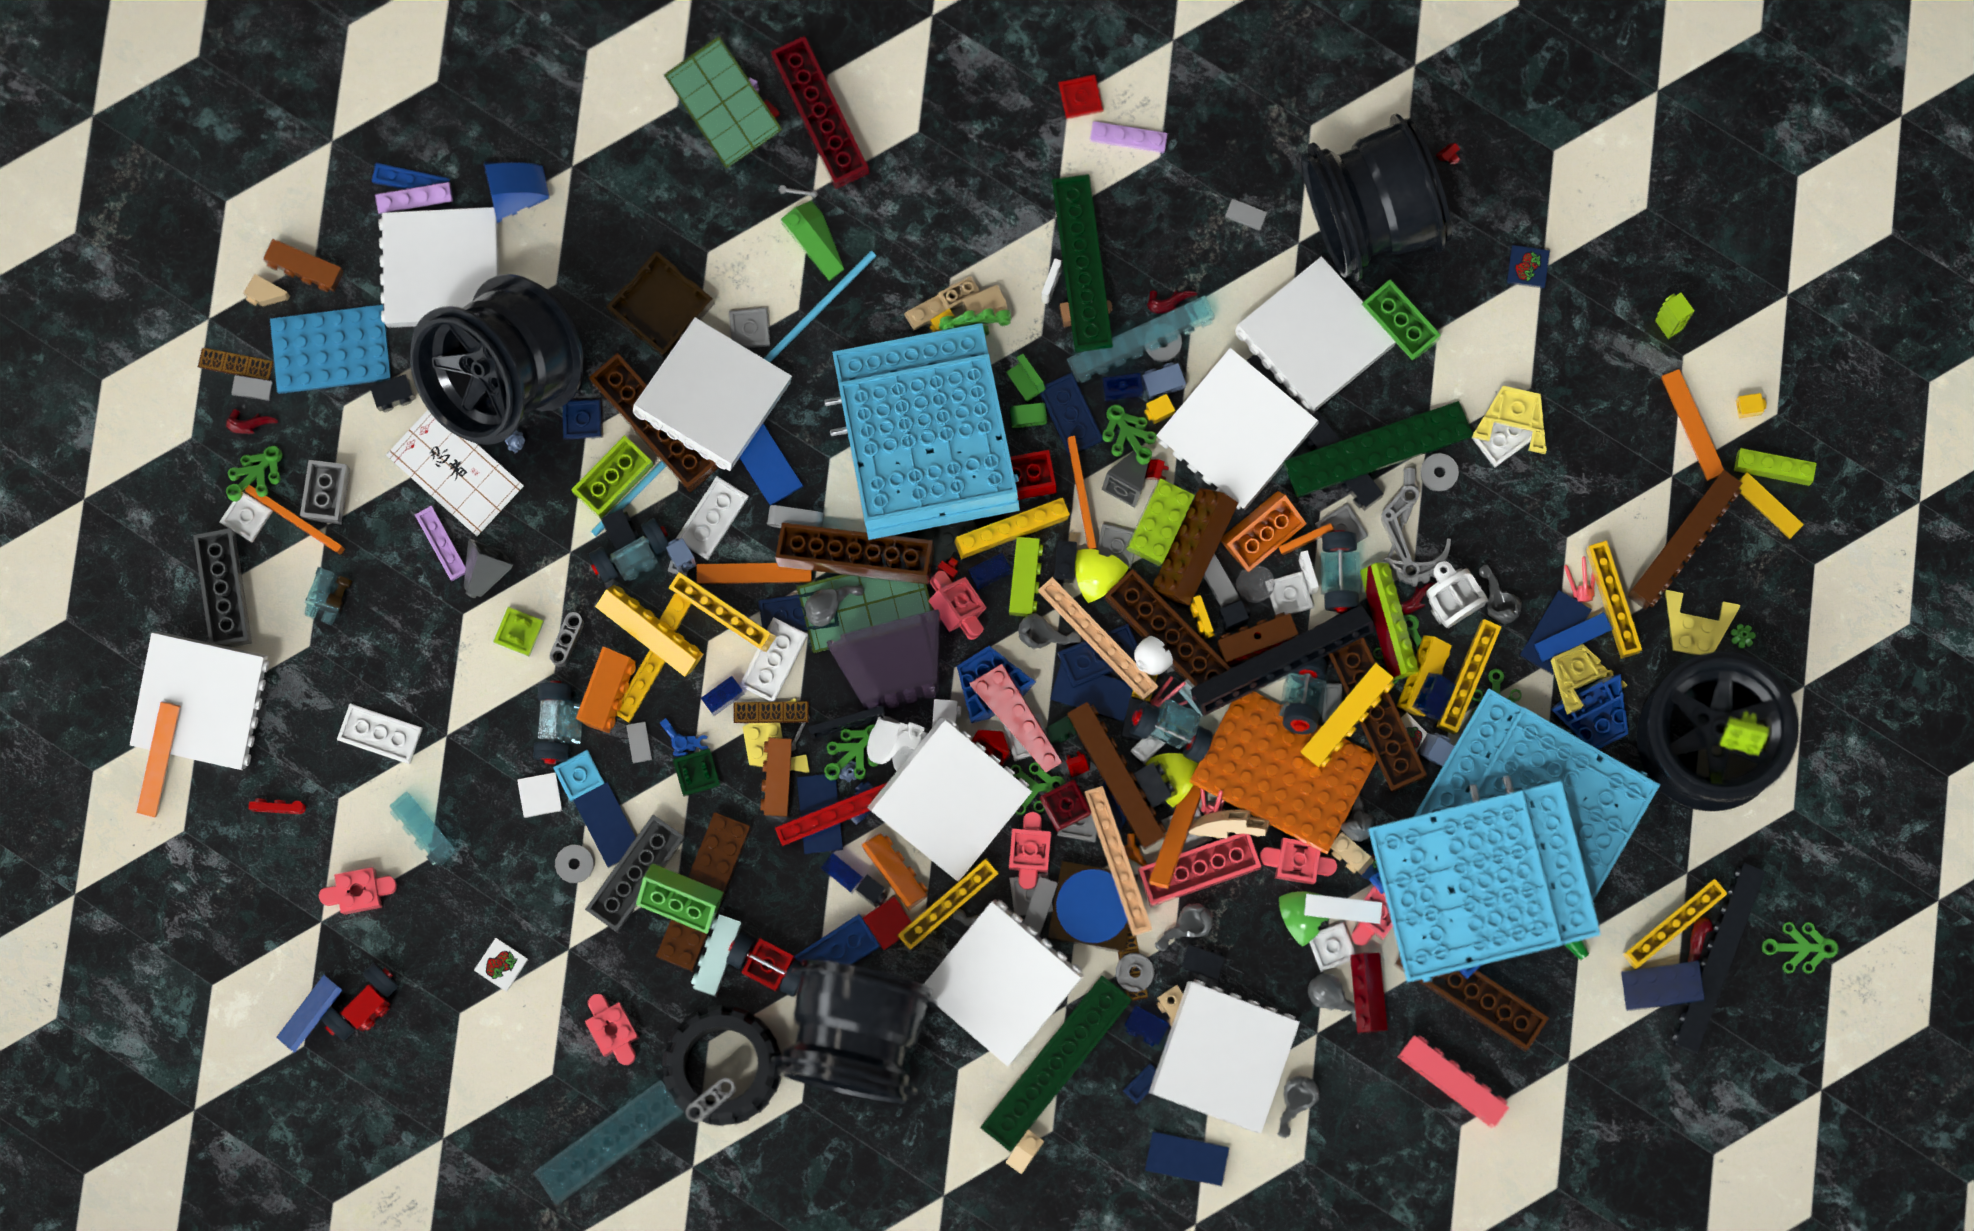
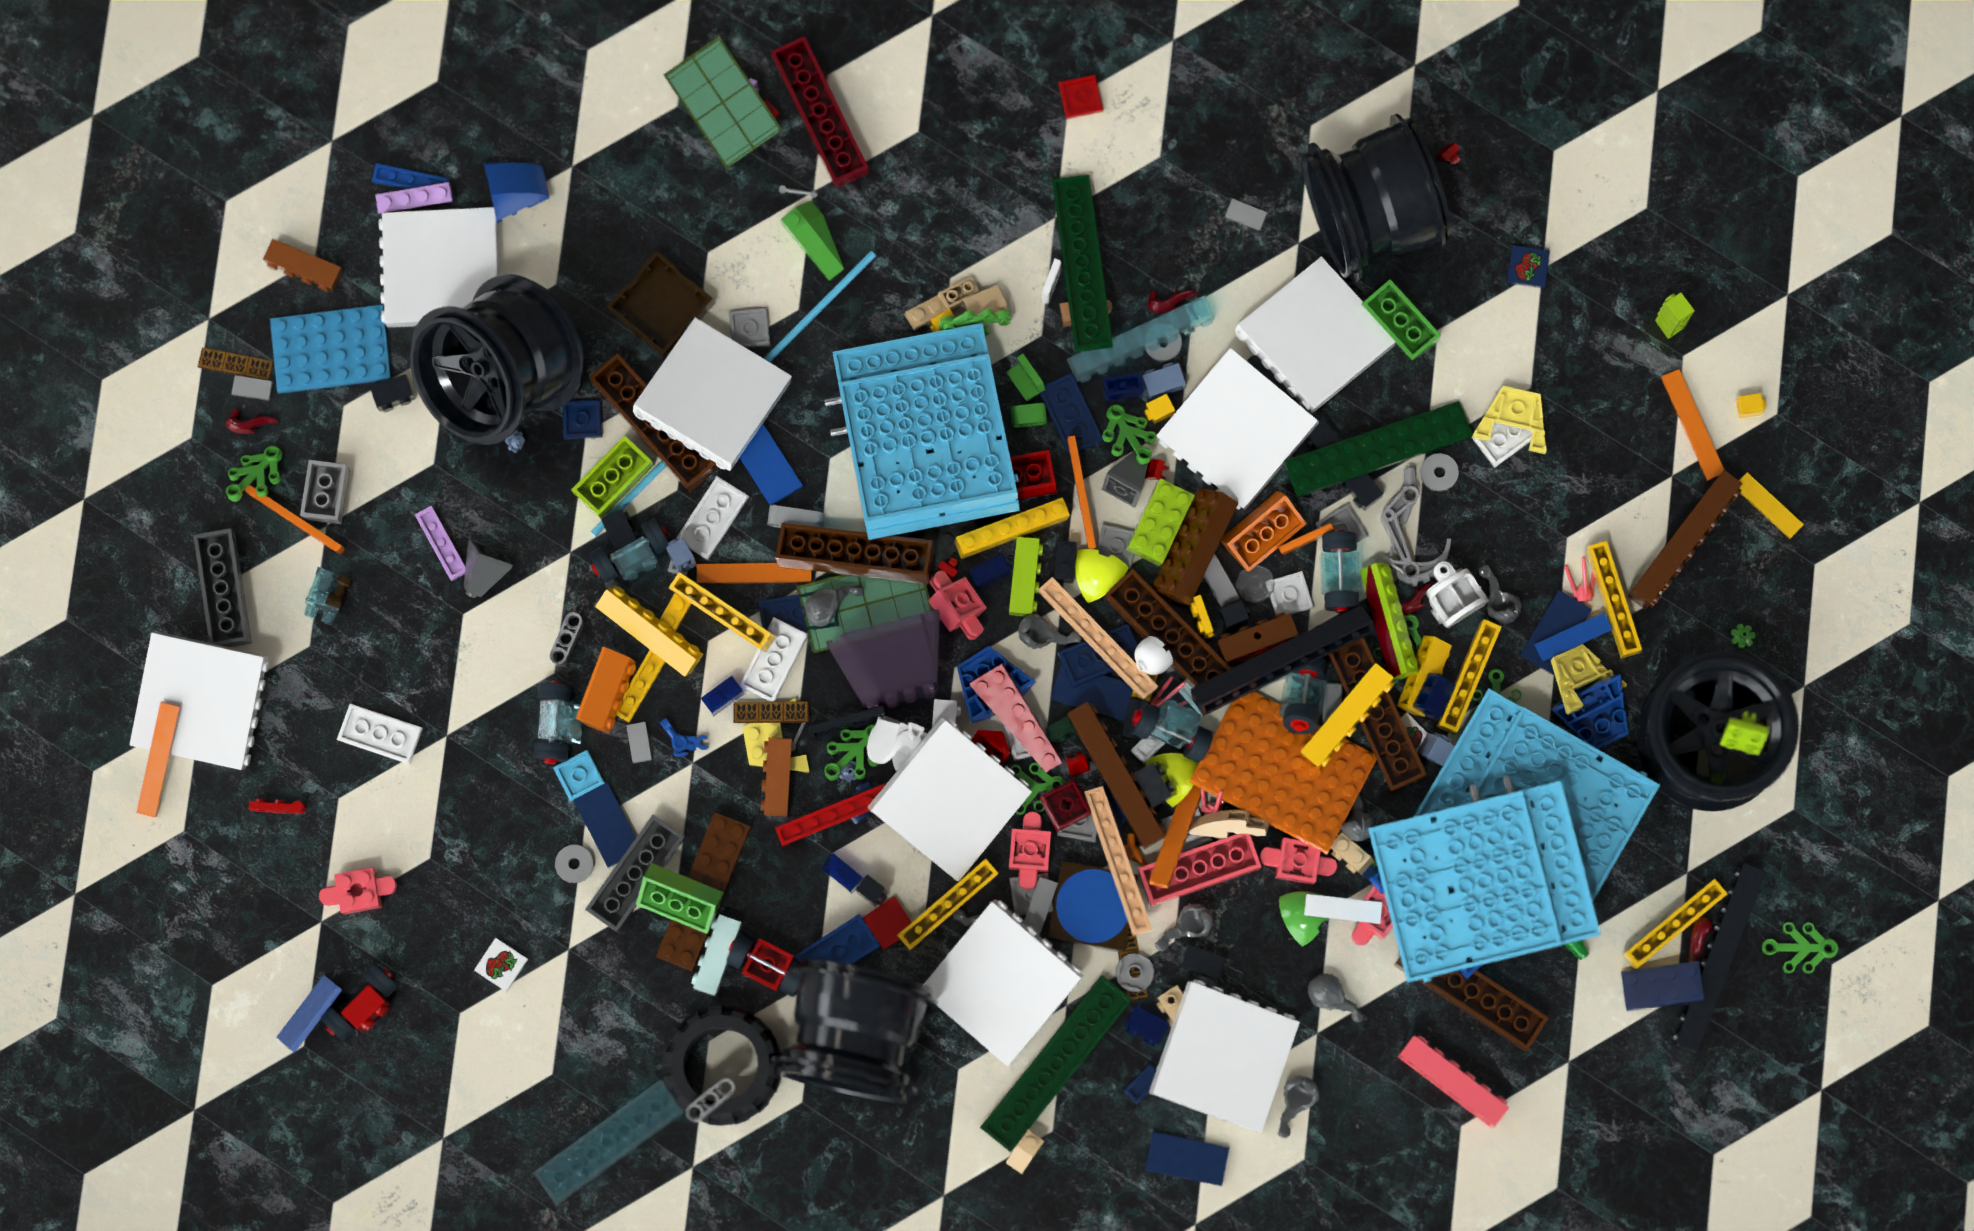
white tile [220,492,273,543] -> none
tan slope [243,274,290,306] -> none
white piece [386,410,524,537] -> none
clear light blue brick [389,791,458,866] -> none
lime plate [493,607,544,657] -> none
white tile [518,773,562,818] -> none
coral brick [585,994,639,1065] -> none
dark green plate [673,749,721,797] -> none
dark blue tile [797,773,843,854] -> none
orange slope [862,833,928,910] -> none
lavender plate [1090,121,1167,153] -> none
white tile [1299,550,1319,595] -> none
white tile [1309,922,1356,972] -> none
dark red brick [1350,953,1388,1033] -> none
light yellow wing [1665,590,1740,656] -> none
lime brick [1734,448,1816,486] -> none

